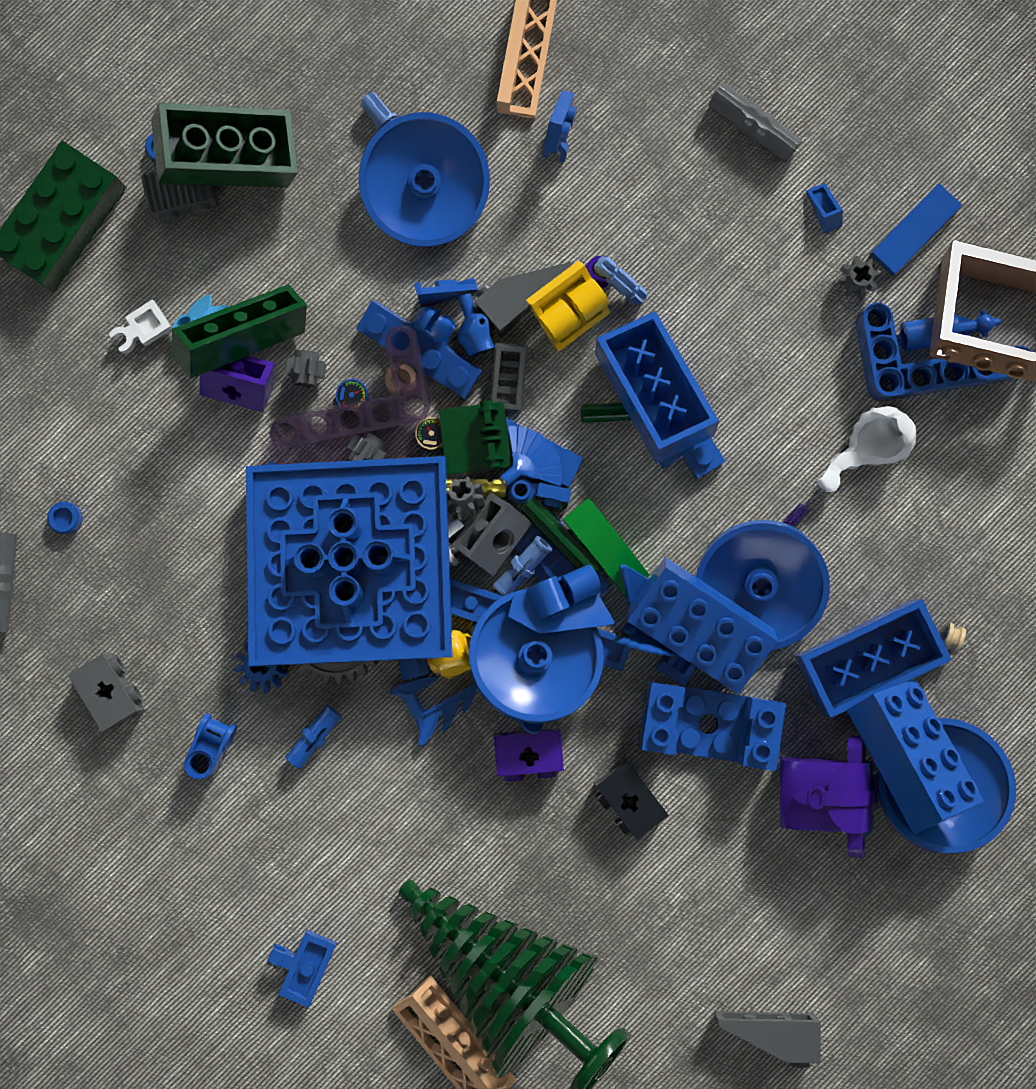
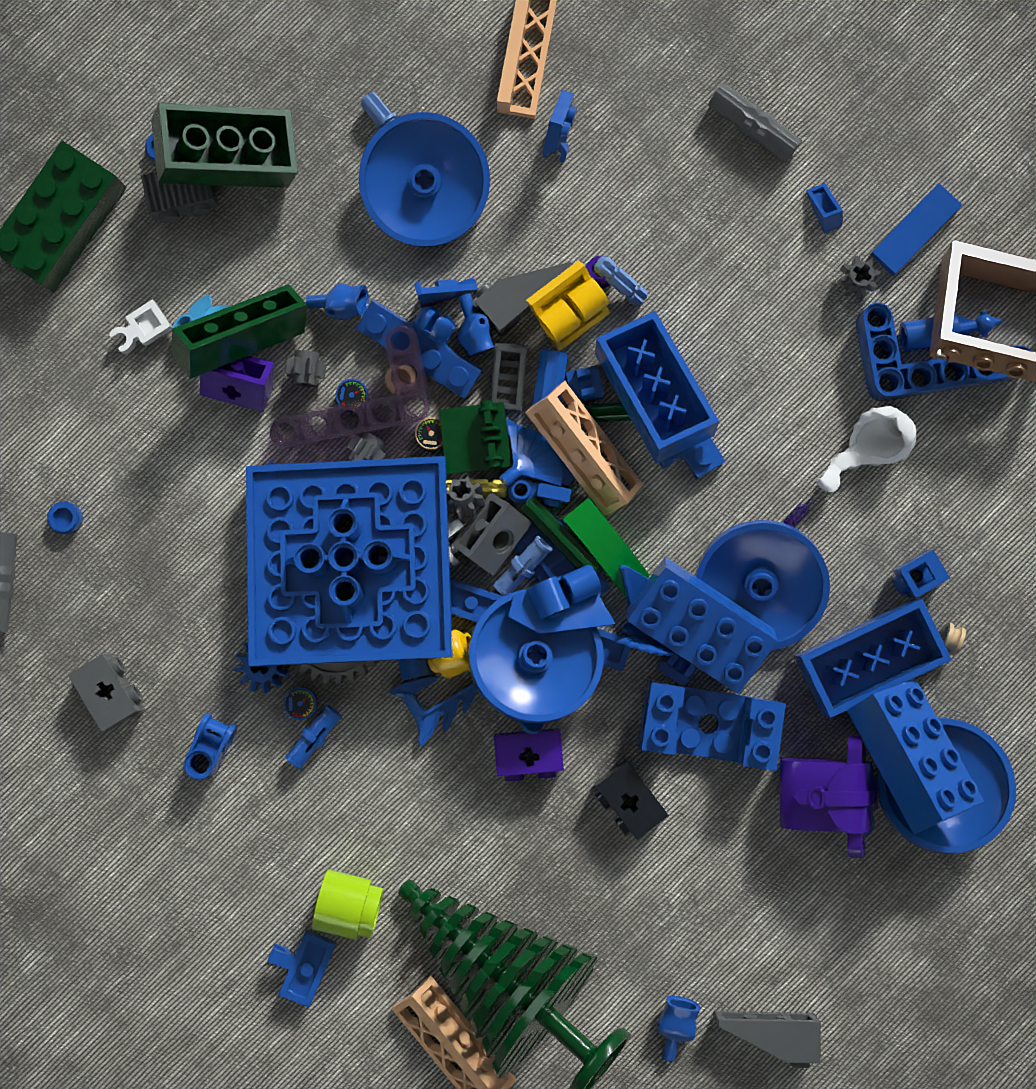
none -> tile [284,687,318,720]
none -> blue piece [306,283,369,320]
none -> lime piece [312,869,384,941]
none -> light nougat fence [525,381,643,516]
none -> blue axle [533,350,568,405]
none -> blue tile [565,365,605,403]
none -> blue piece [657,995,701,1062]
none -> blue brick [892,550,951,599]

